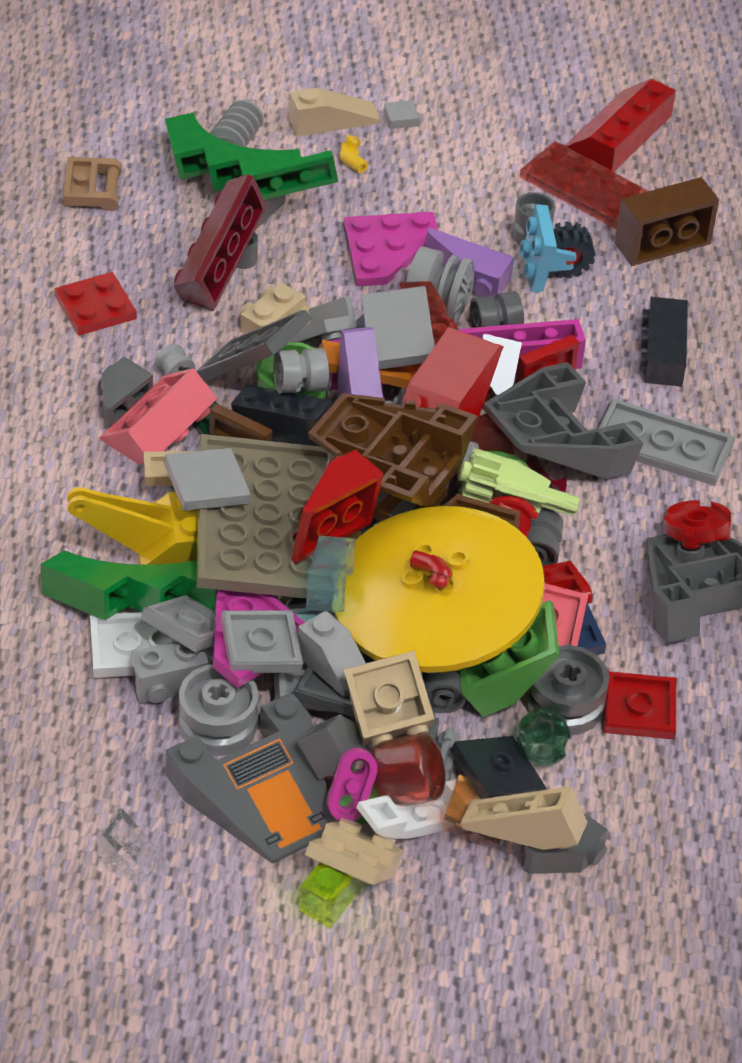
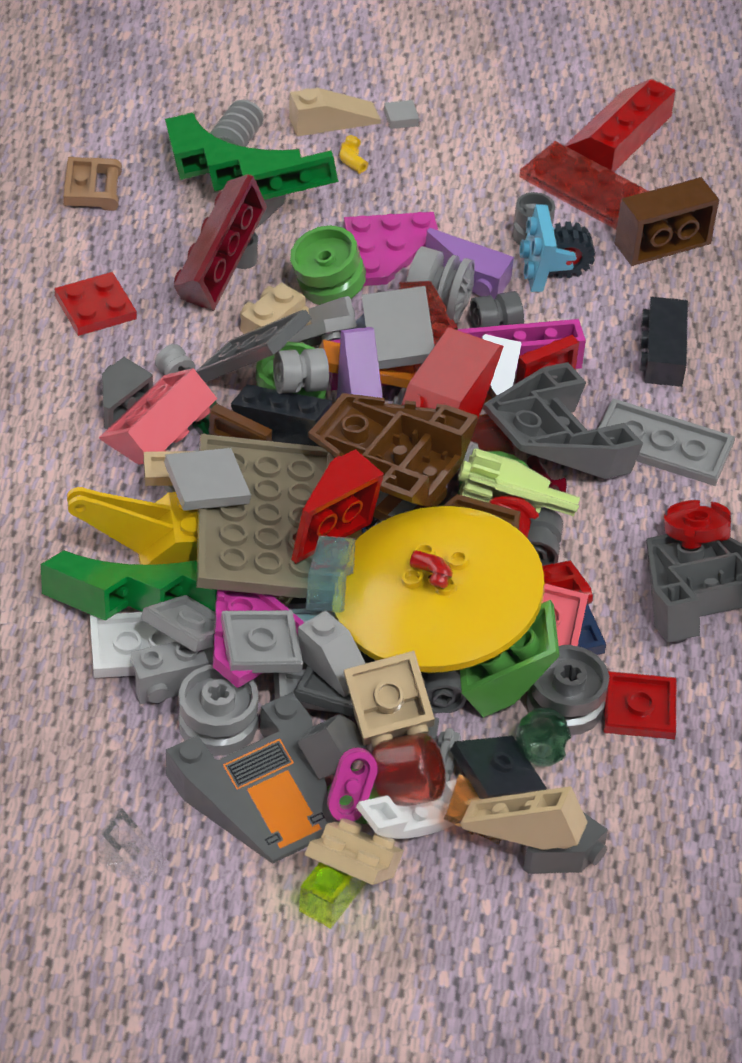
none -> bright green wheel [290,225,366,305]

